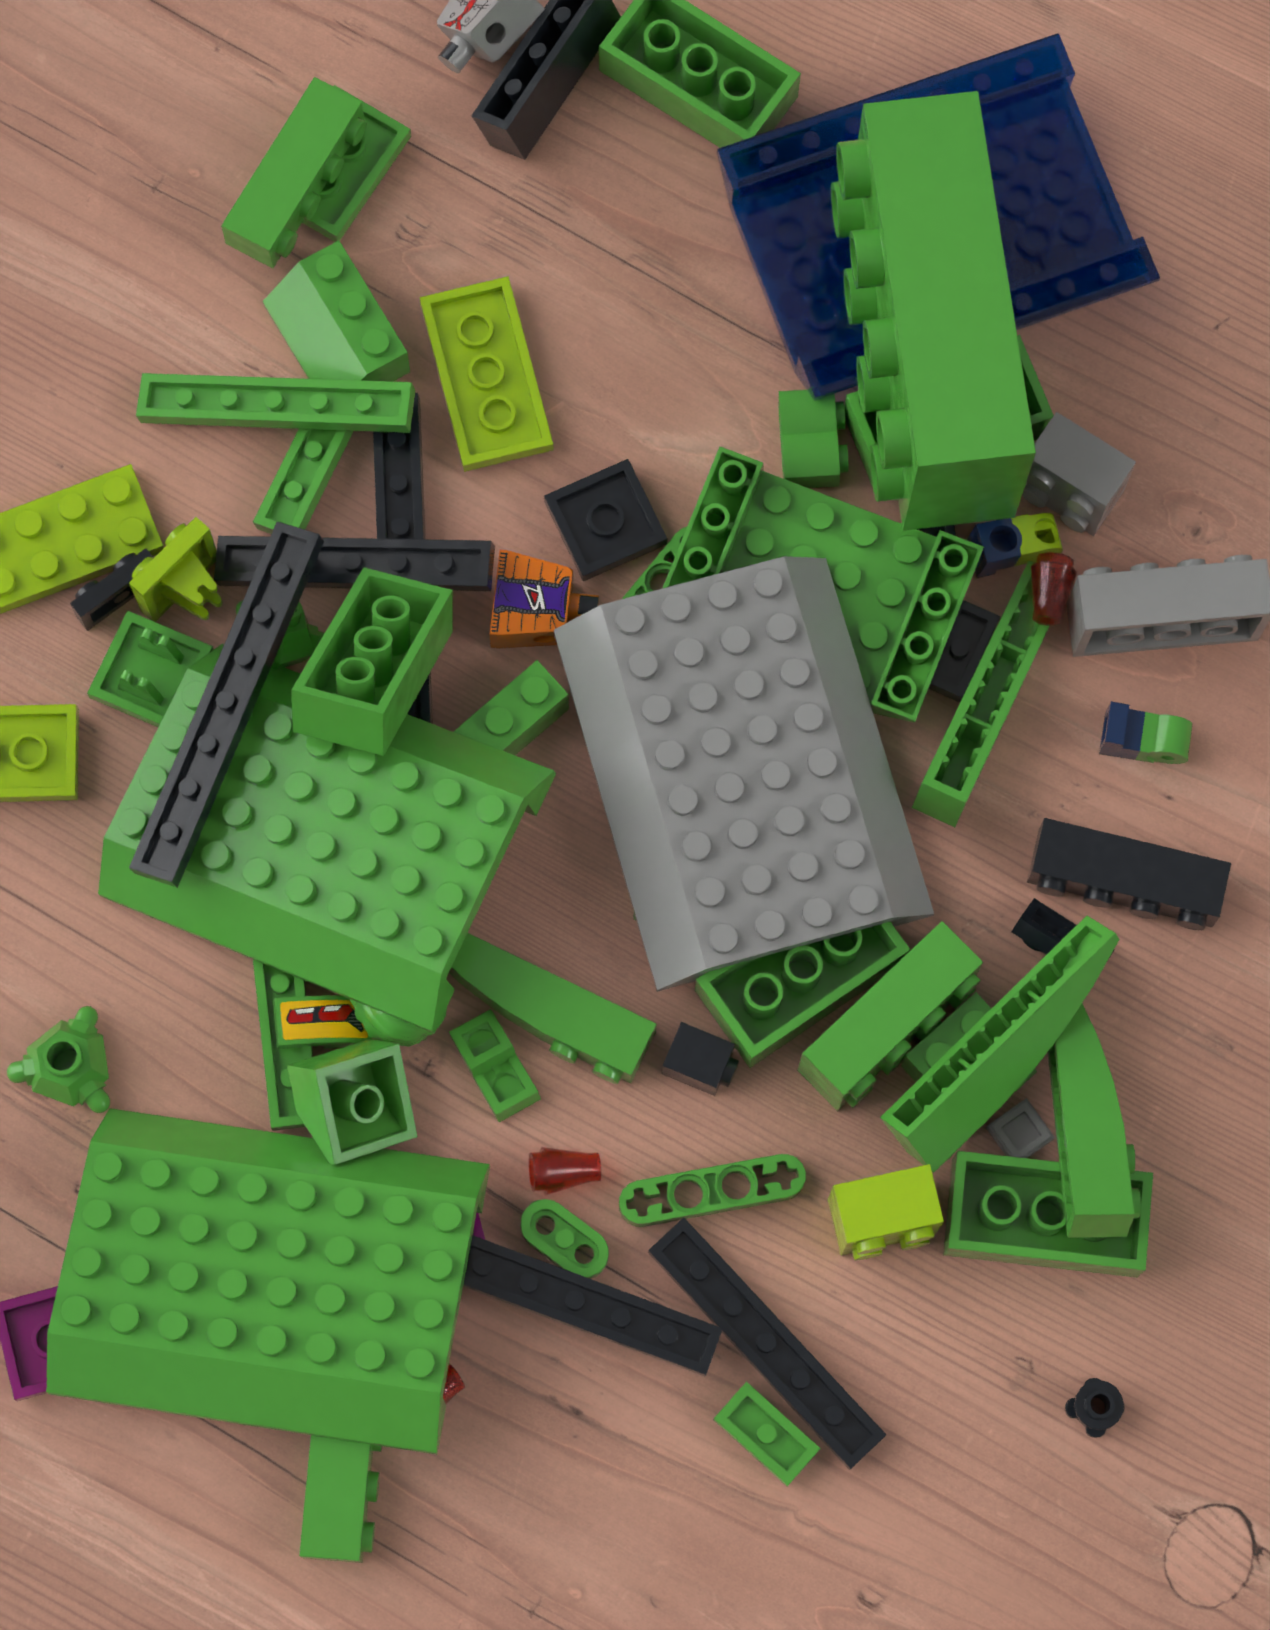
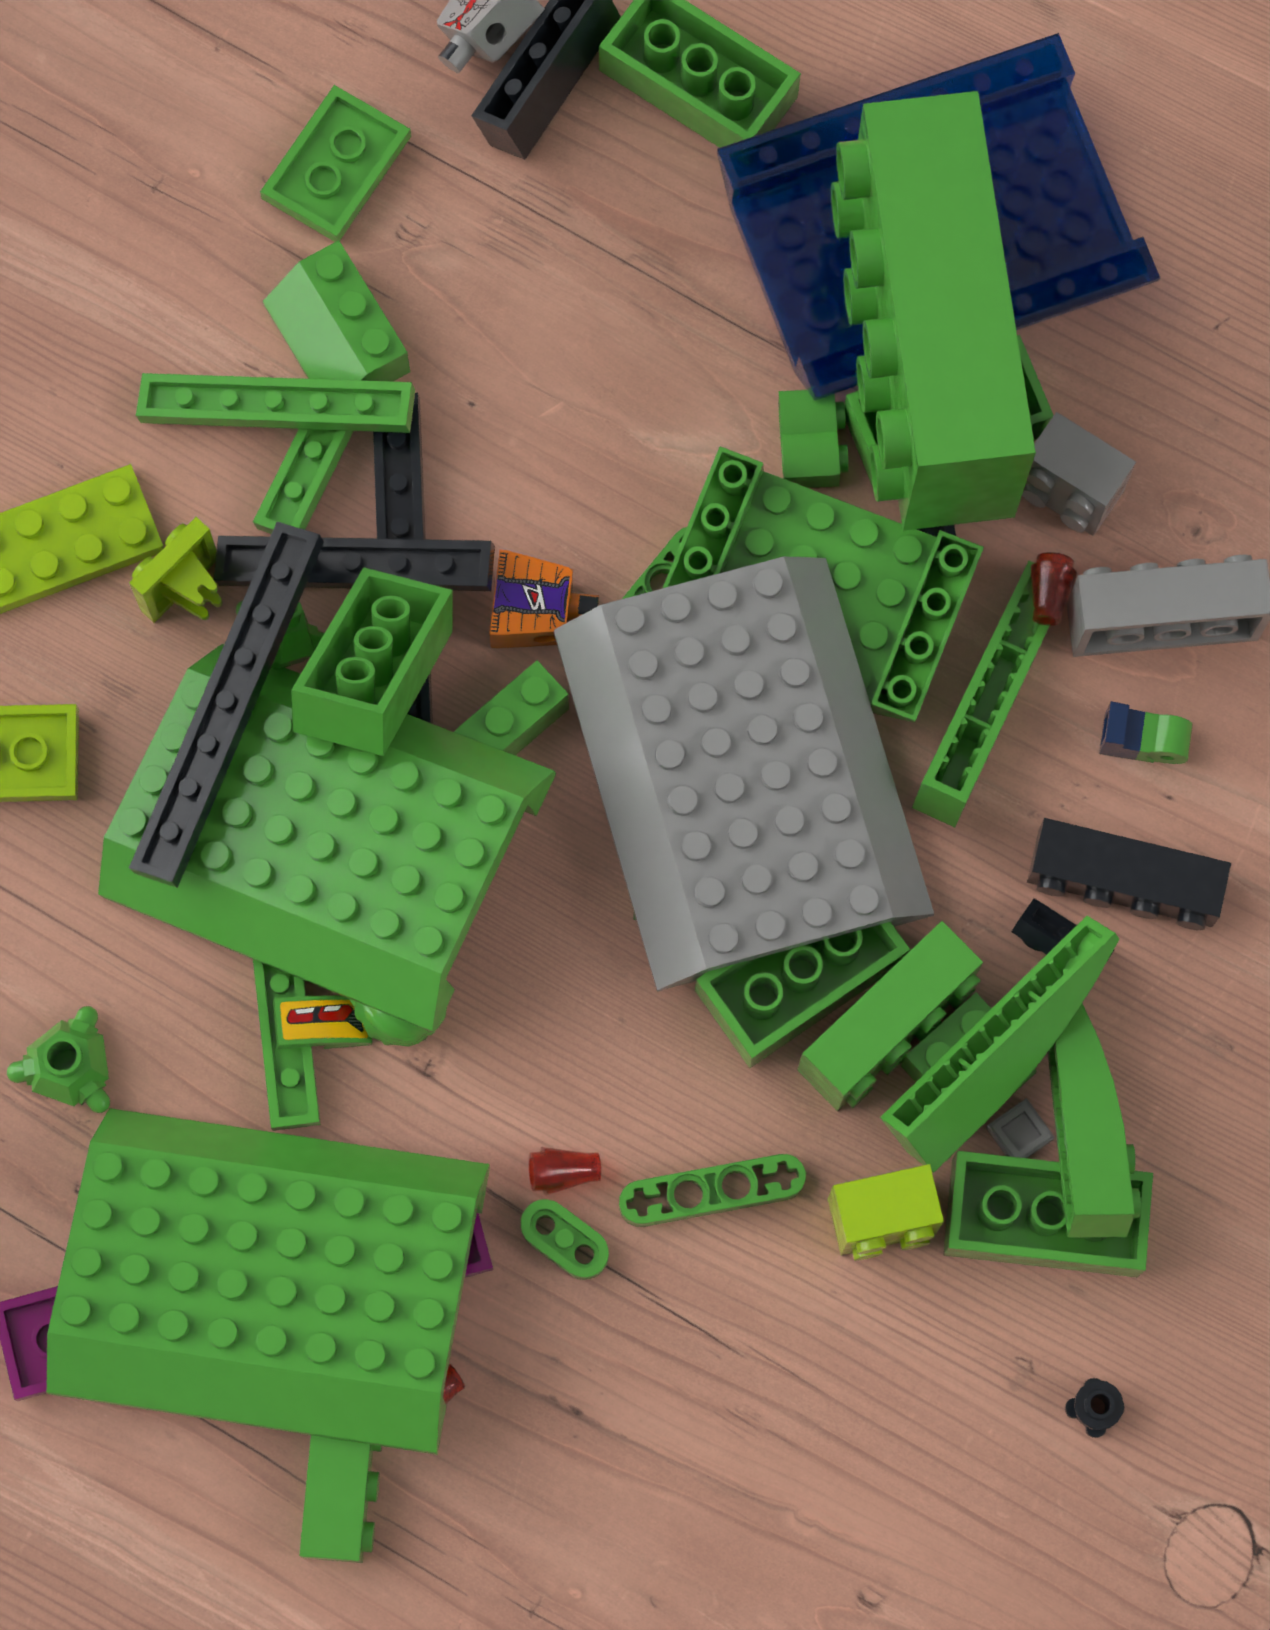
black plate [70,549,154,631] -> none
bright green plate [87,610,214,727] -> none
bright green brick [221,77,367,269] -> none
bright green slope [287,1039,418,1165] -> none
lime plate [419,276,554,472] -> none
bright green slope [449,933,657,1084] -> none
bright green slope [449,1009,541,1122] -> none
black plate [463,1235,723,1376] -> none
black plate [544,459,668,582] -> none
black plate [648,1218,886,1470] -> none
black brick [662,1022,739,1096] -> none
bright green plate [713,1381,821,1487] -> none
black plate [928,600,1000,702] -> none
leg [966,513,1063,578] -> none

